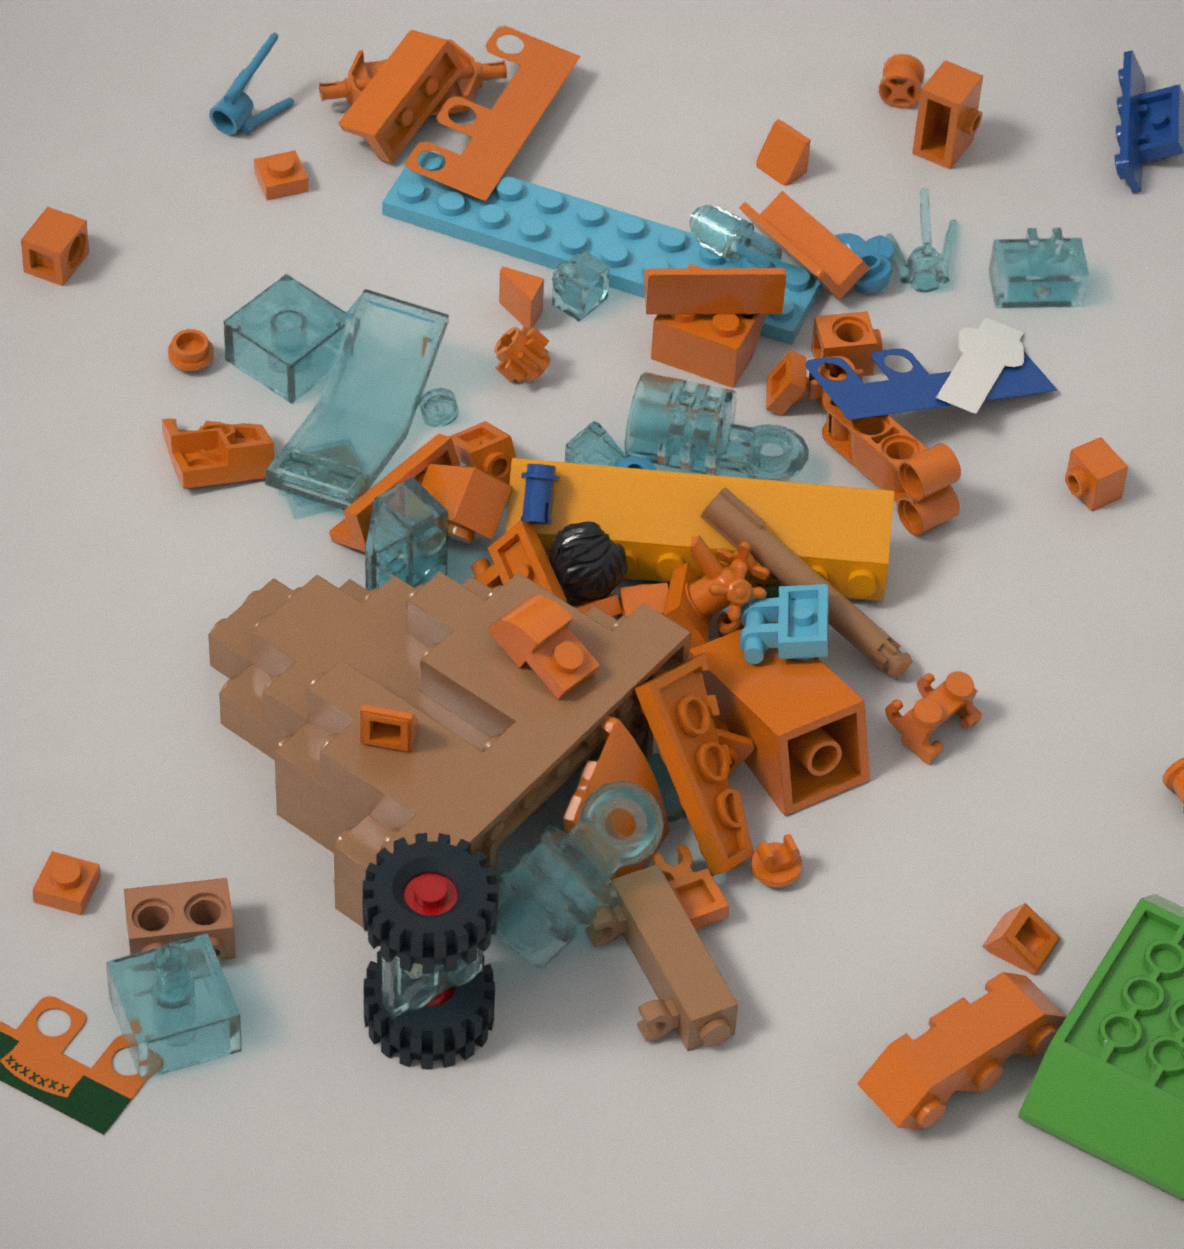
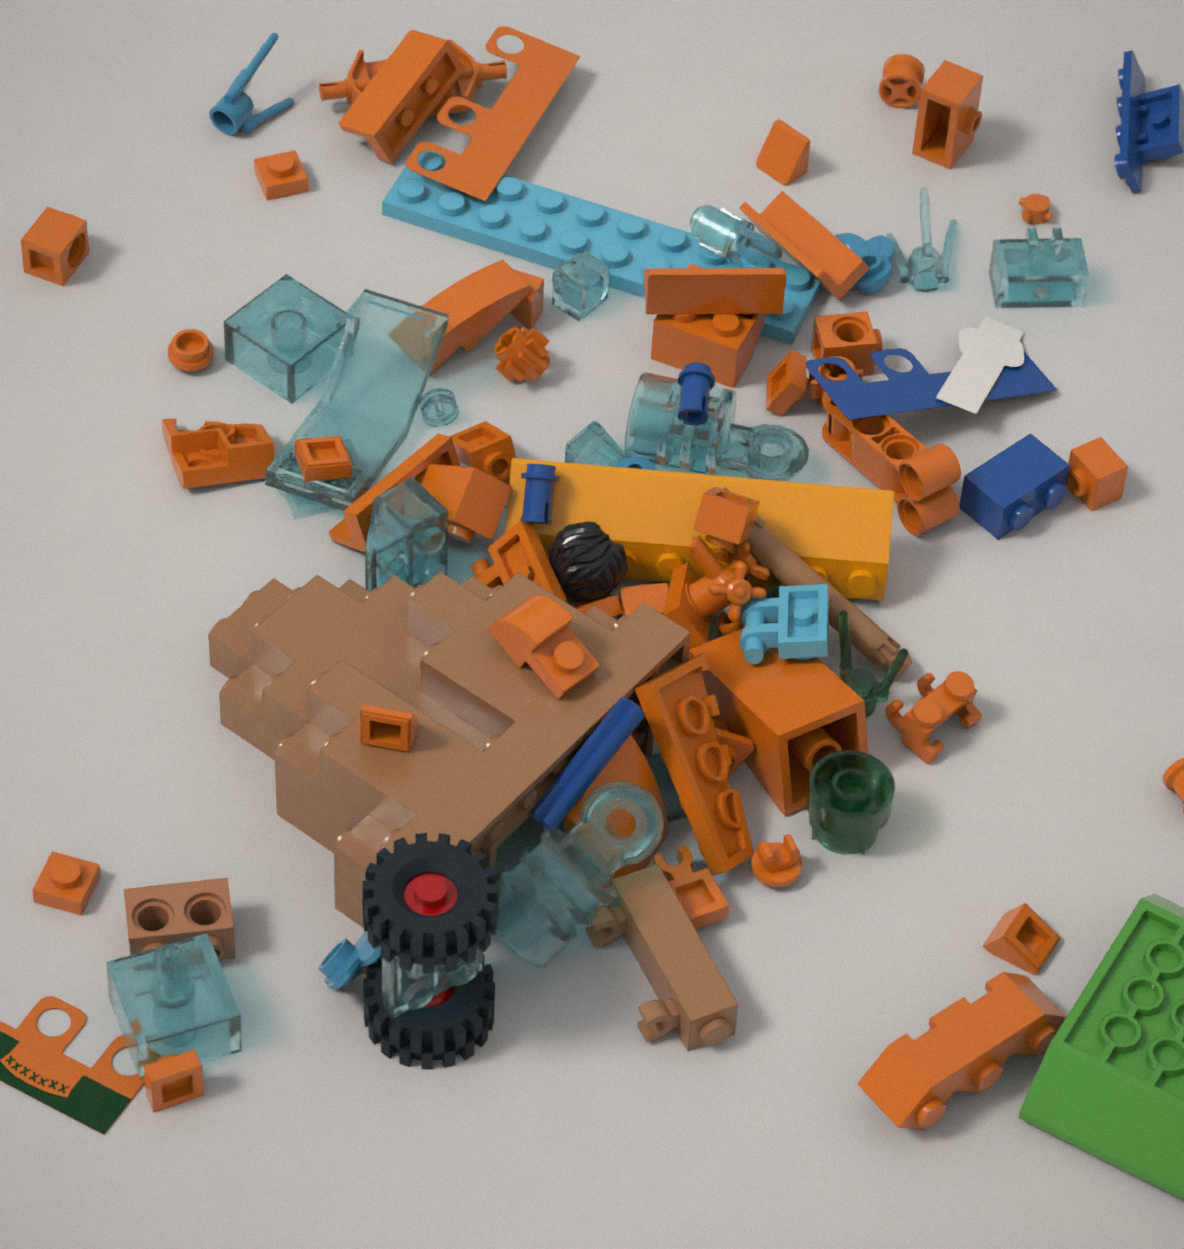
none -> orange plate [144,1049,204,1113]
none -> orange tile [294,436,352,482]
none -> dark azure plate [318,931,381,990]
none -> orange slope [388,259,533,377]
none -> blue axle [531,697,644,831]
none -> blue pin [677,362,715,426]
none -> orange plate [693,487,760,548]
none -> clear green piece [806,750,895,855]
none -> clear green plant [839,610,909,718]
none -> blue brick [959,433,1070,540]
none -> orange piece [1018,194,1053,224]

